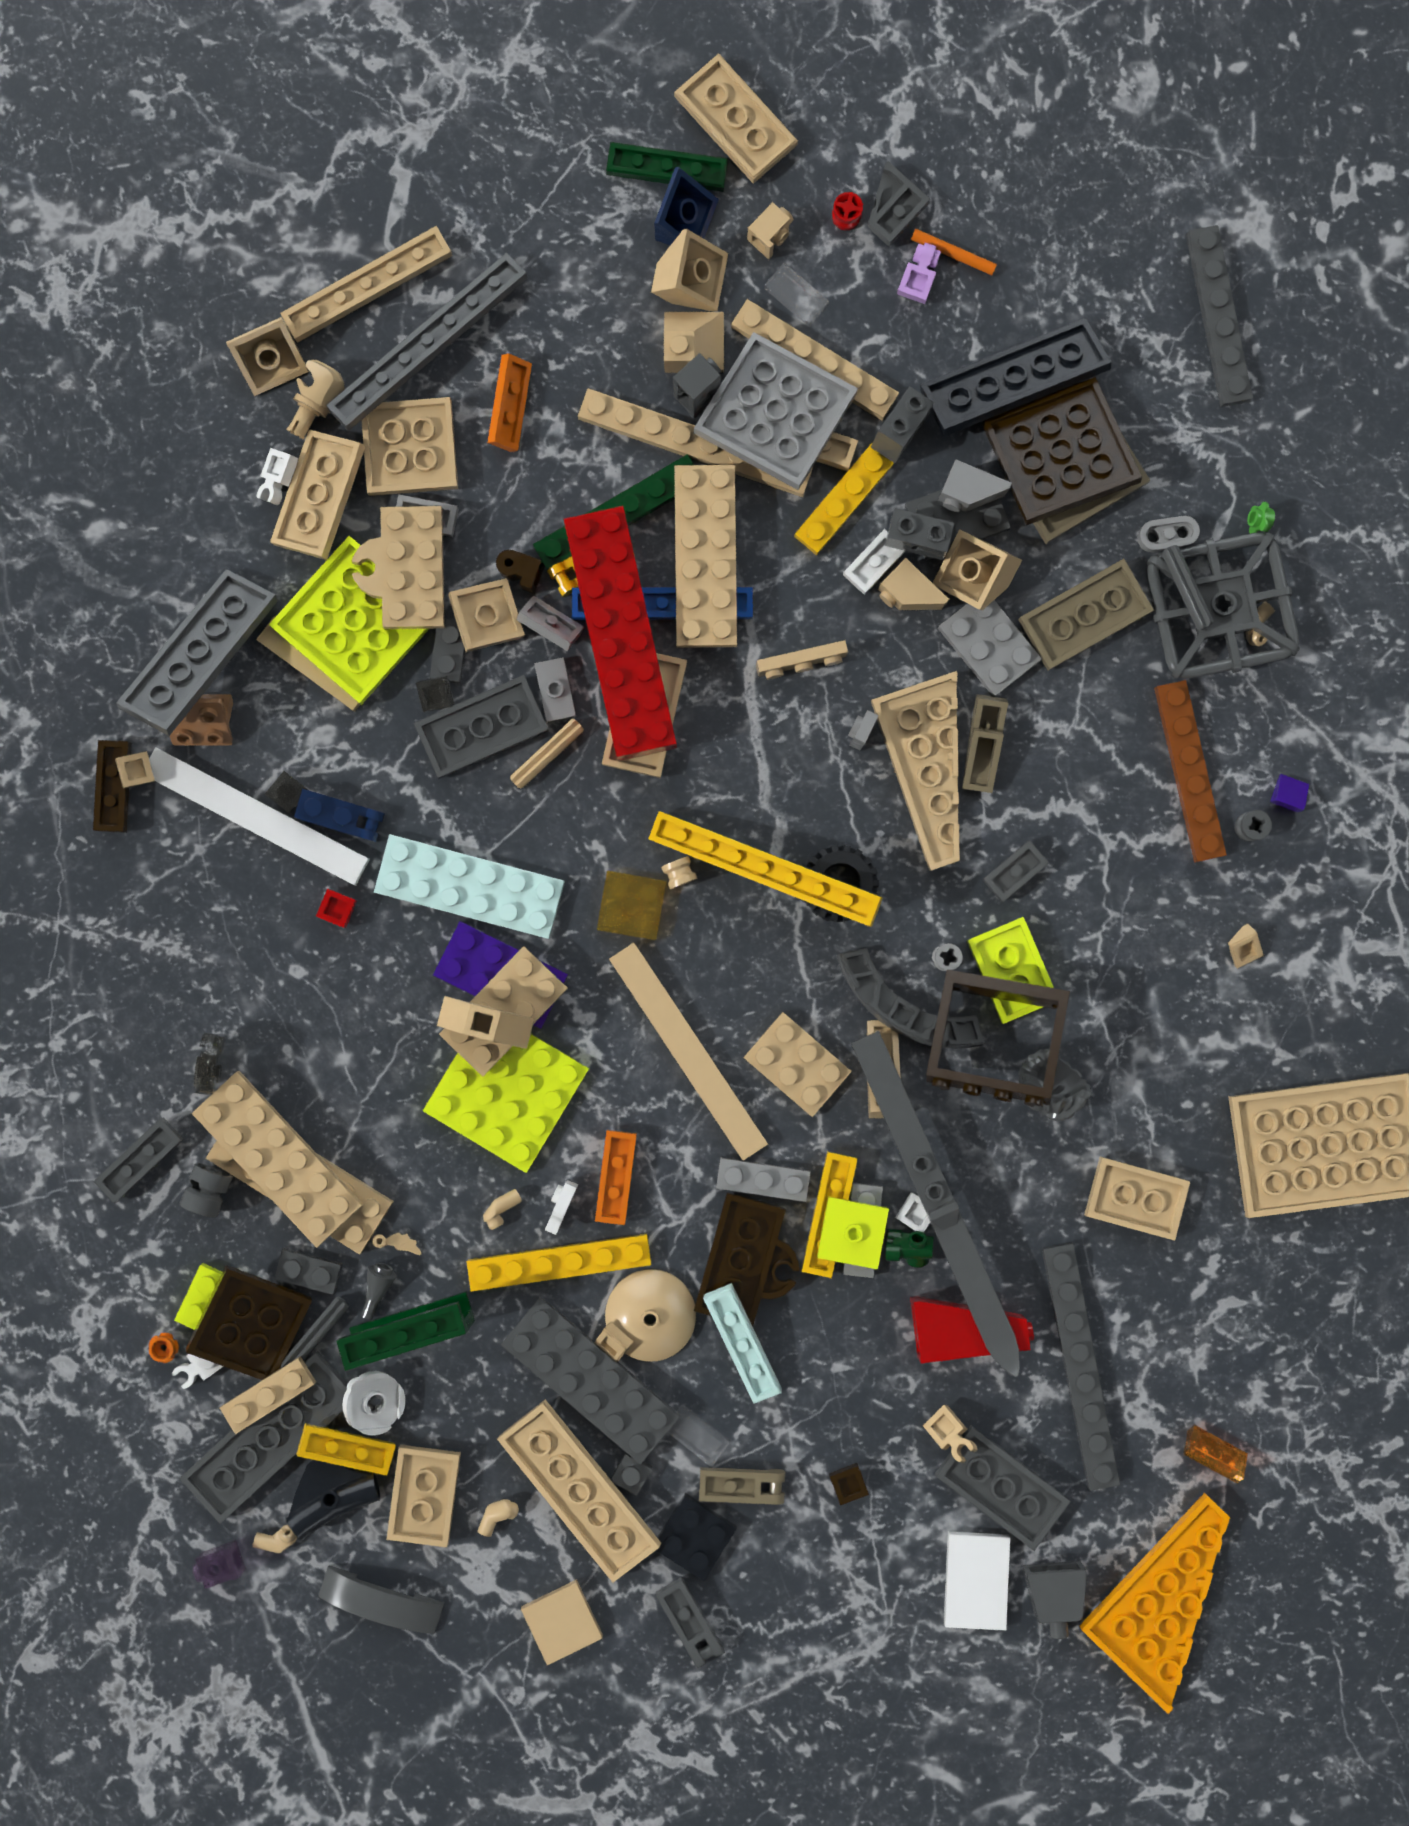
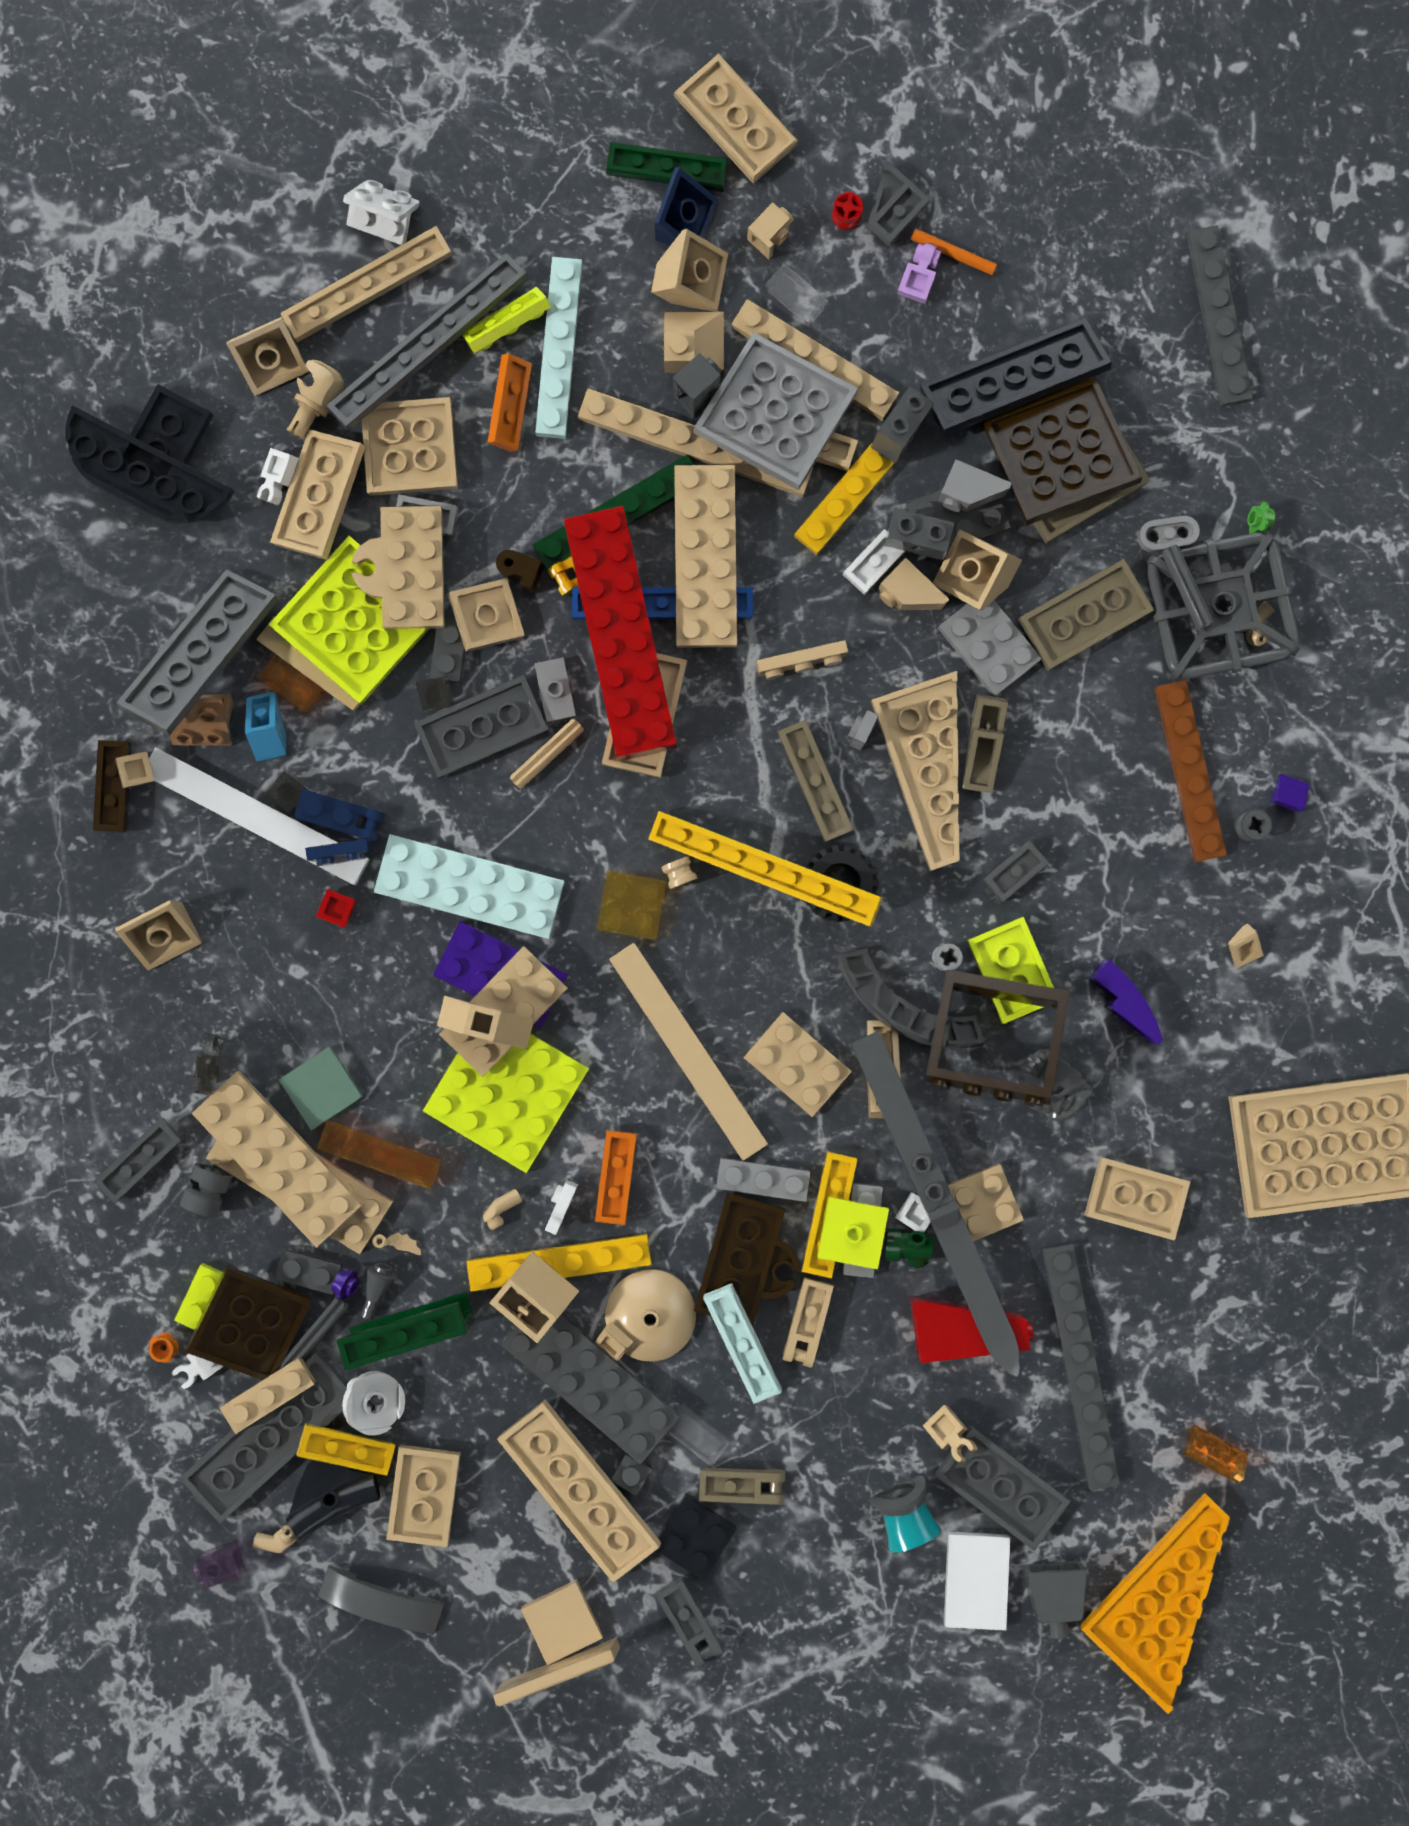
tan arm [478,1499,519,1537] -> none
light grey plate [516,596,584,651] -> none
dark brown plate [829,1463,869,1506] -> none
none -> black plate [65,384,235,524]
none -> tan slope [115,900,202,971]
none -> dark azure slope [245,691,286,761]
none -> clear orange plate [257,654,325,714]
none -> sand green tile [279,1046,364,1130]
none -> dark blue plate [305,839,373,866]
none -> clear orange plate [317,1119,443,1190]
none -> dark purple plate [332,1269,359,1300]
none -> white bracket [343,180,419,245]
none -> neon yellow plate [462,287,551,354]
none -> tan slope [490,1252,579,1343]
none -> tan tile [493,1637,620,1707]
none -> light aqua plate [535,257,582,439]
none -> dark tan plate [777,719,853,843]
none -> tan plate [782,1277,834,1368]
none -> hat [868,1476,941,1553]
none -> tan plate [948,1163,1024,1241]
none -> dark purple slope [1088,960,1163,1045]

